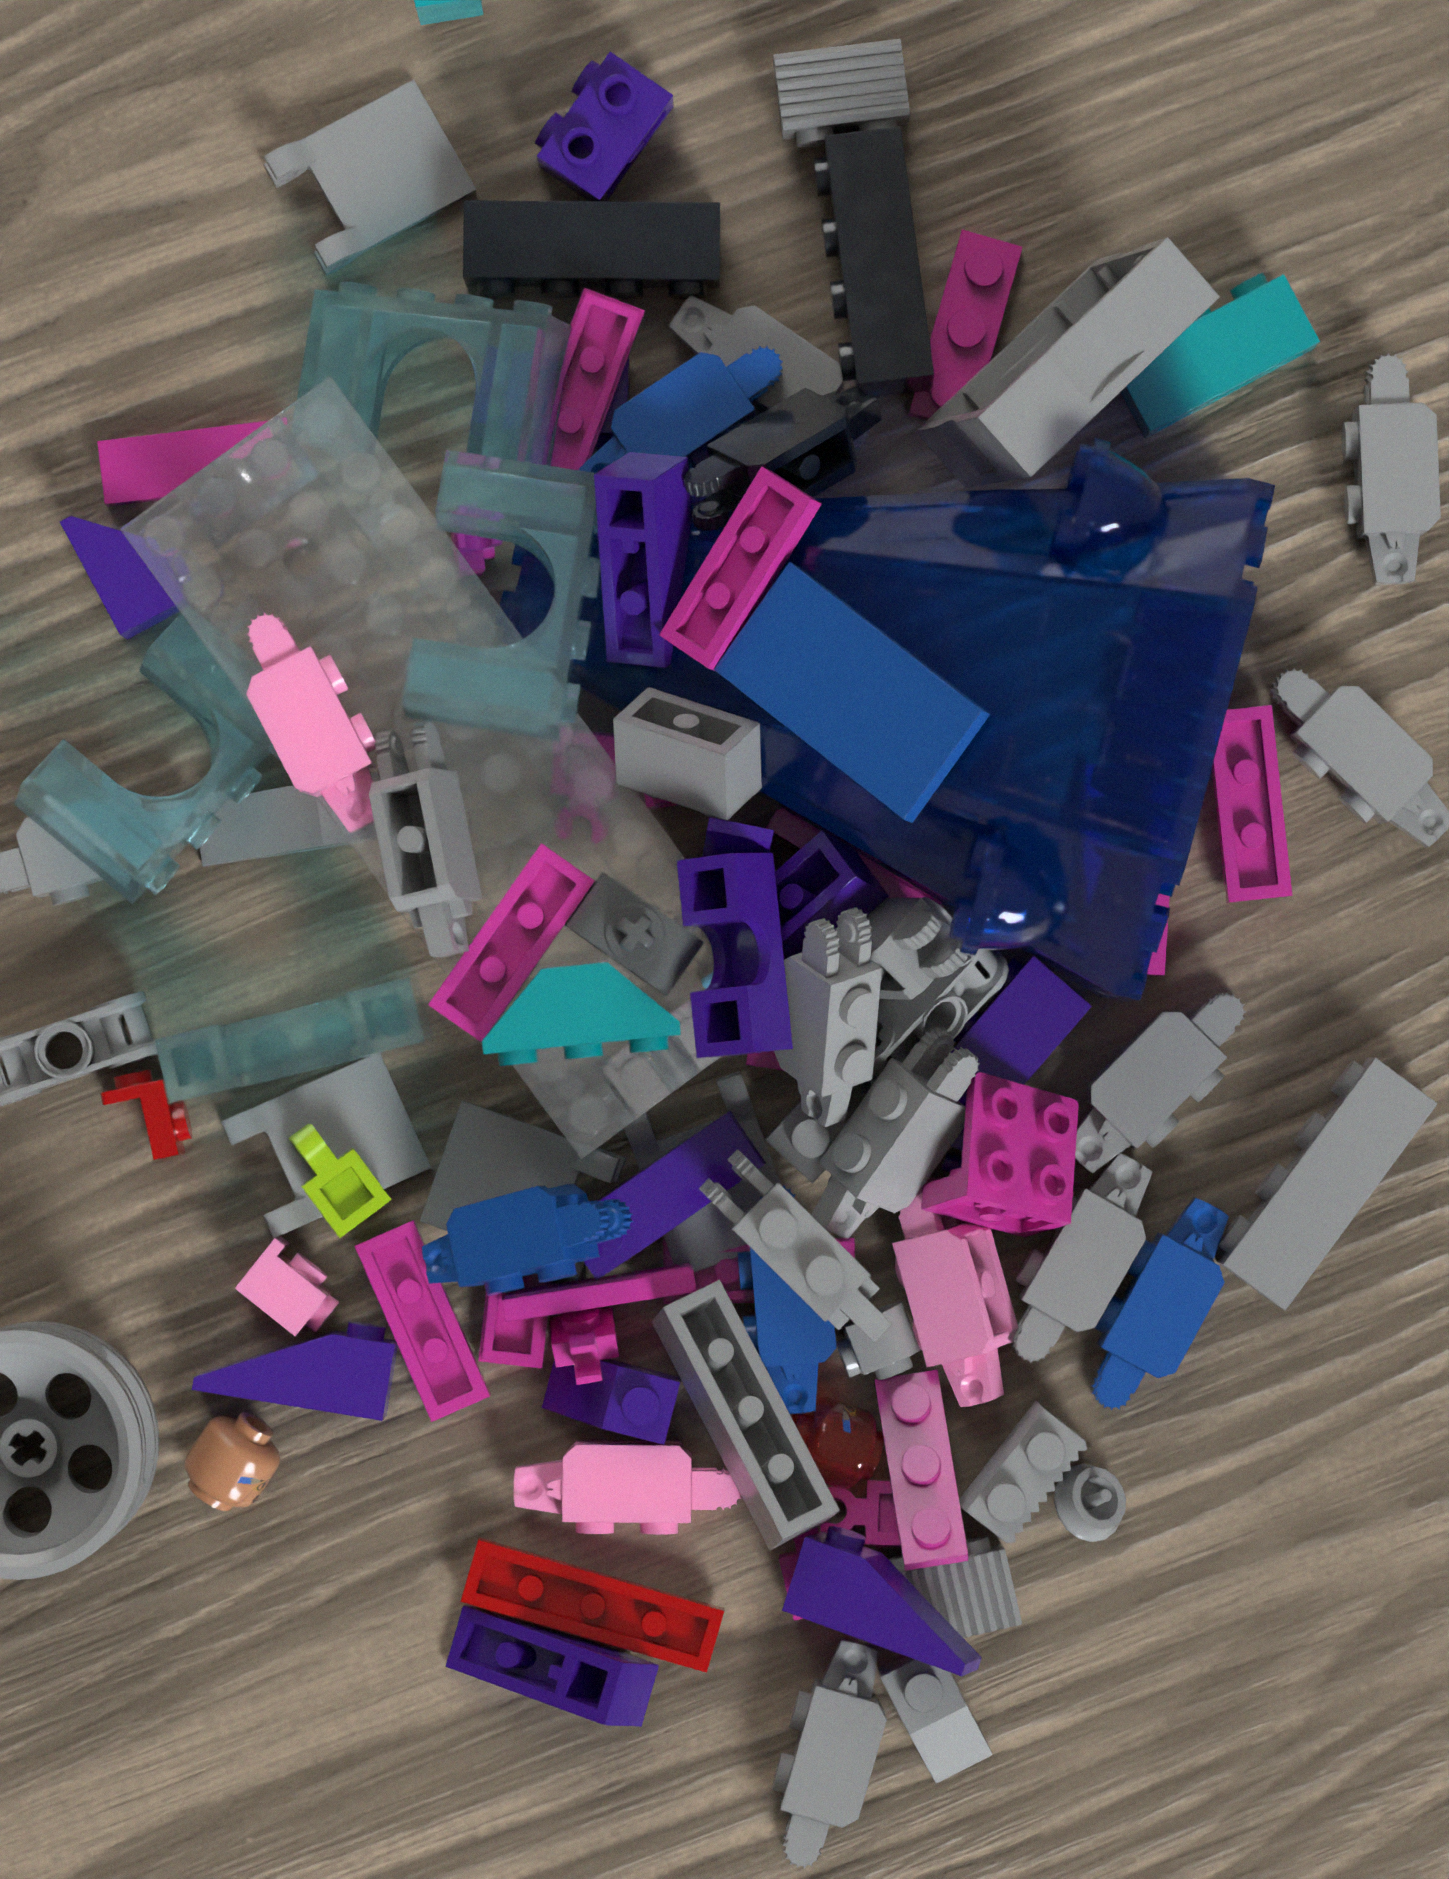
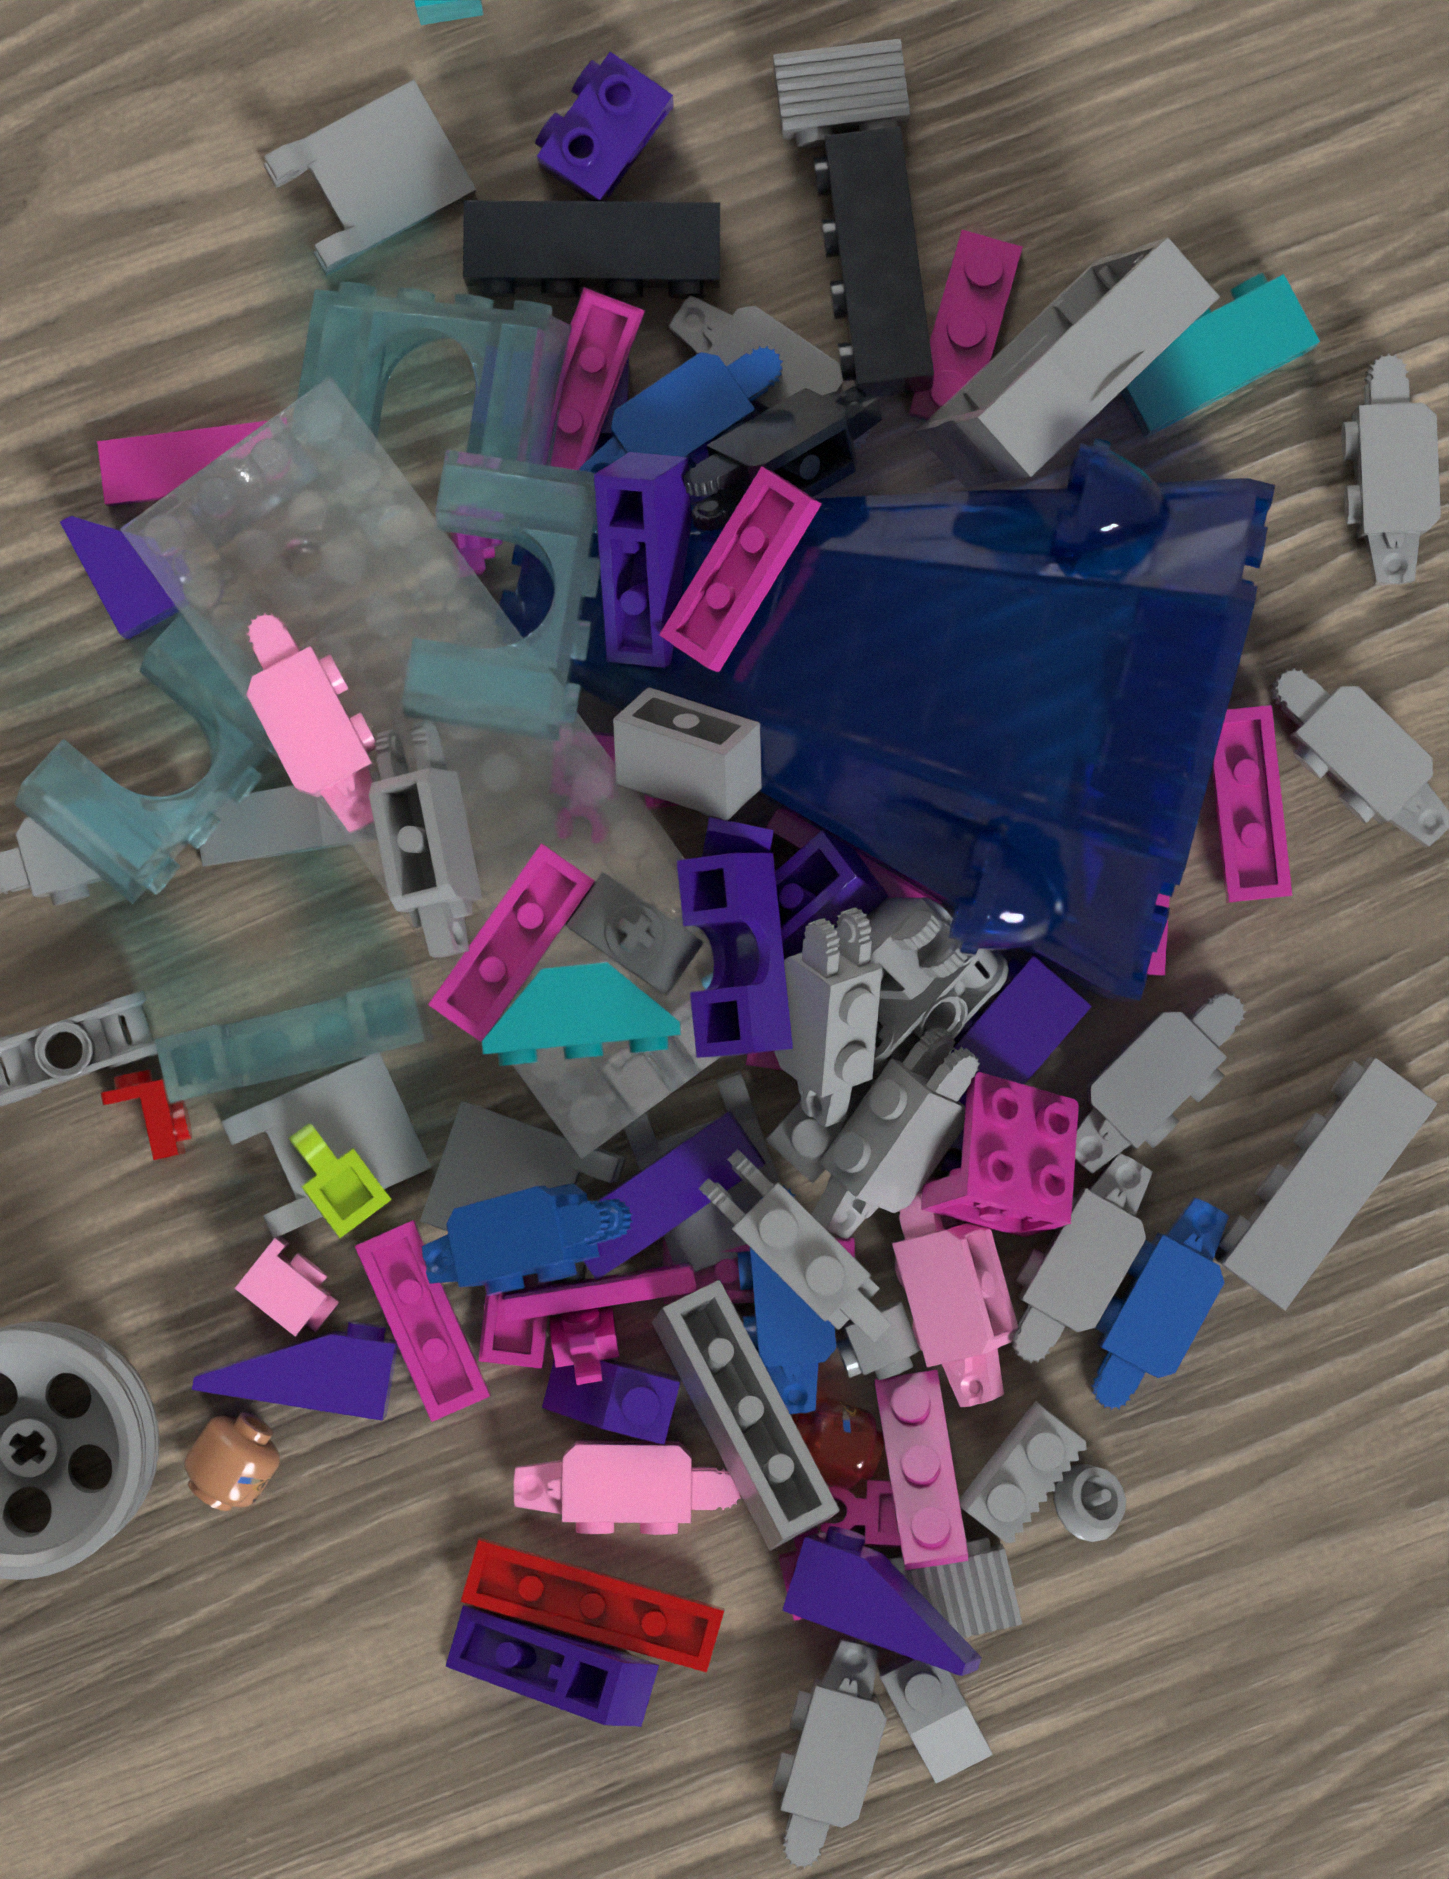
blue tile [714,562,990,823] -> none

